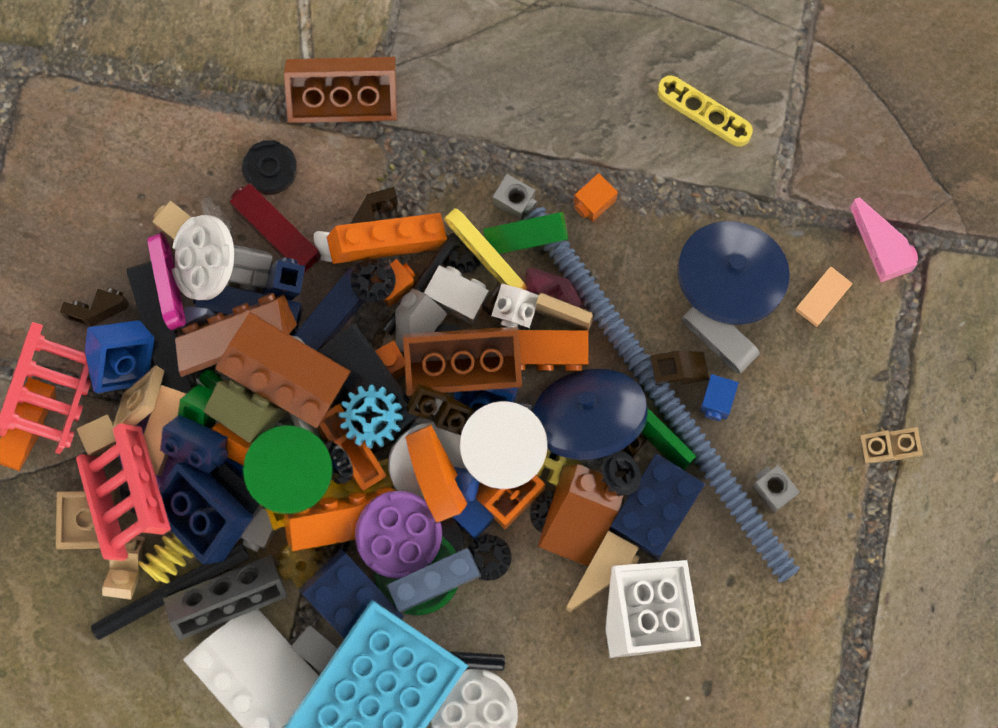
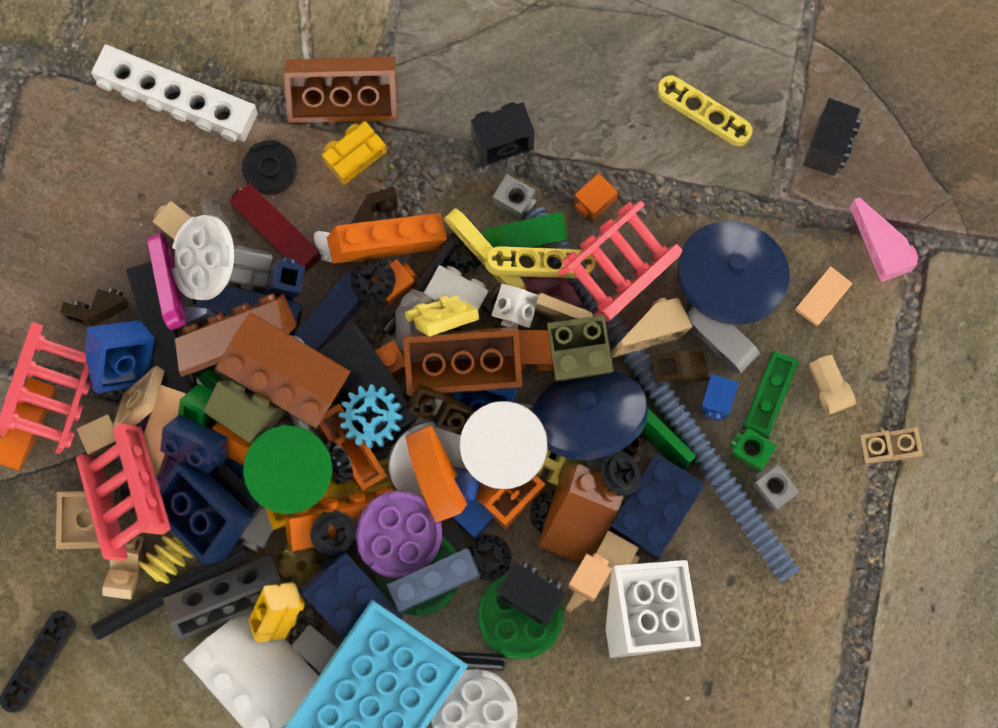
none -> black beam [0,610,76,713]
none -> white brick [91,44,258,143]
none -> yellow brick [248,583,304,643]
none -> black gear [309,509,356,555]
none -> yellow brick [321,121,386,185]
none -> light yellow plate [405,295,479,336]
none -> black brick [471,102,535,167]
none -> green tile [477,574,564,660]
none -> light yellow beam [485,247,596,279]
none -> black brick [497,562,566,629]
none -> olive slope [547,315,613,382]
none -> coral fence [557,201,683,322]
none -> light nougat brick [568,553,612,602]
none -> tan slope [610,298,692,358]
none -> green brick [730,428,777,473]
none -> green tile [742,350,800,439]
none -> black brick [803,98,862,176]
none -> tan piece [809,355,856,415]

